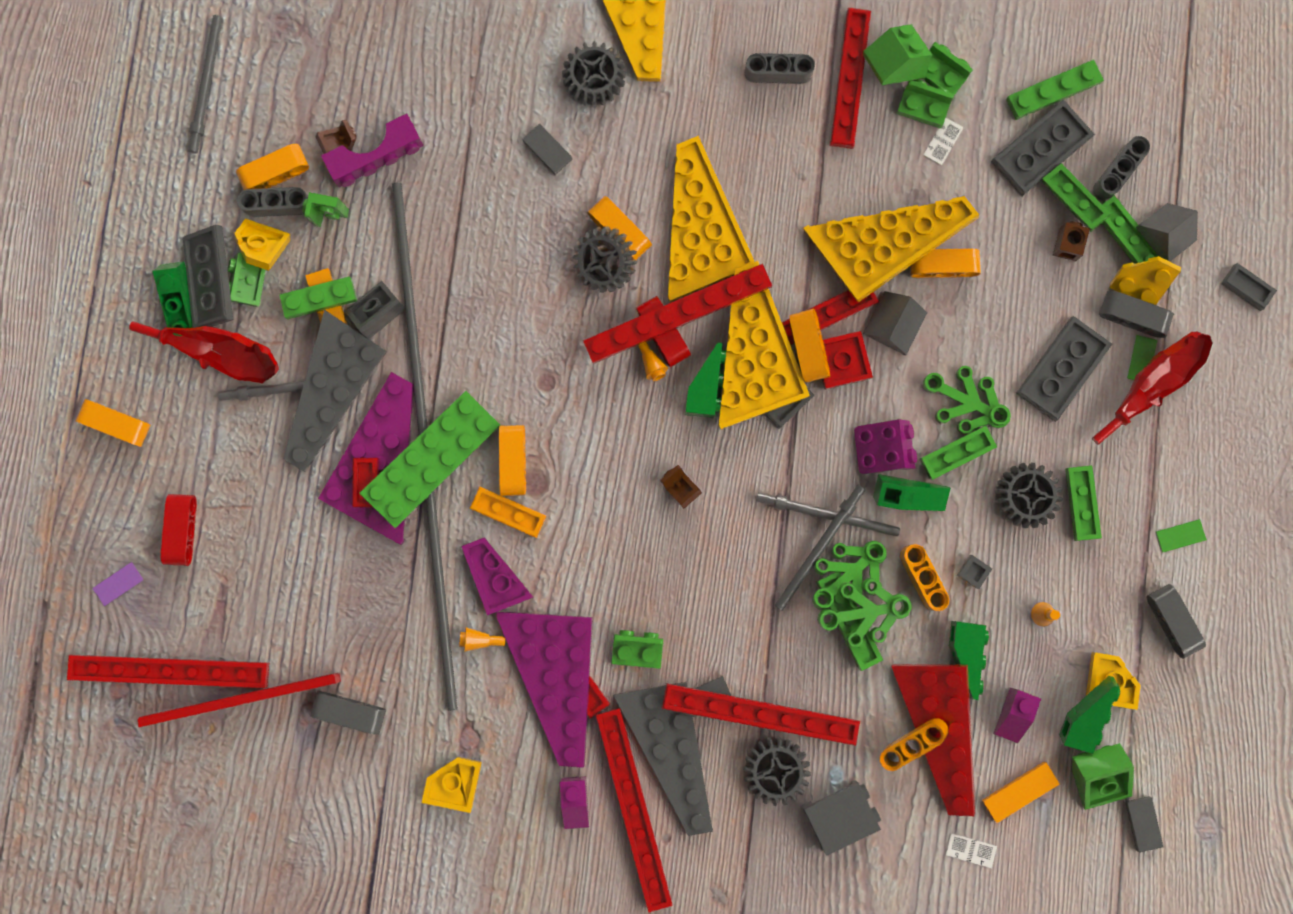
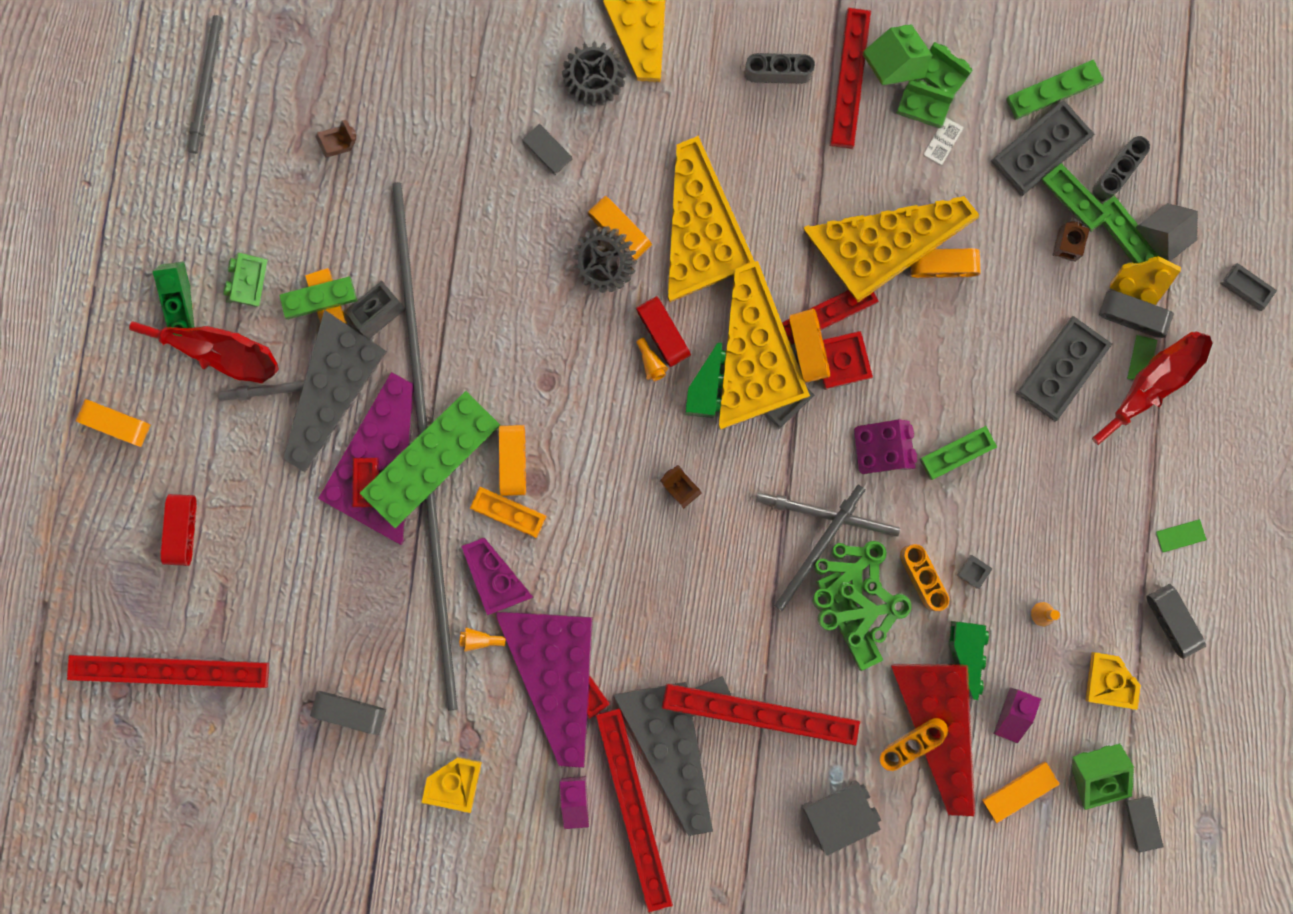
medium lavender sticker [93,562,143,606] -> none
red tile [137,673,341,727] -> none
dark grey tile [182,224,233,328] -> none
yellow plate [234,218,290,271] -> none
light orange beam [236,144,309,190] -> none
dark grey beam [236,187,308,217] -> none
bright green bracket [303,192,349,227] -> none
magenta arch [321,113,424,188] -> none
red plate [583,263,772,364] -> none
bright green bracket [612,630,664,669] -> none
dark grey gear [743,737,811,806] -> none
dark grey slope [863,291,928,355] -> none
green slope [873,474,951,511] -> none
bright green plant [923,366,1011,435] -> none
white sticker [946,833,997,868] -> none
dark grey gear [995,462,1063,528] -> none
green slope [1059,676,1120,754] -> none
bright green plate [1065,465,1102,541] -> none

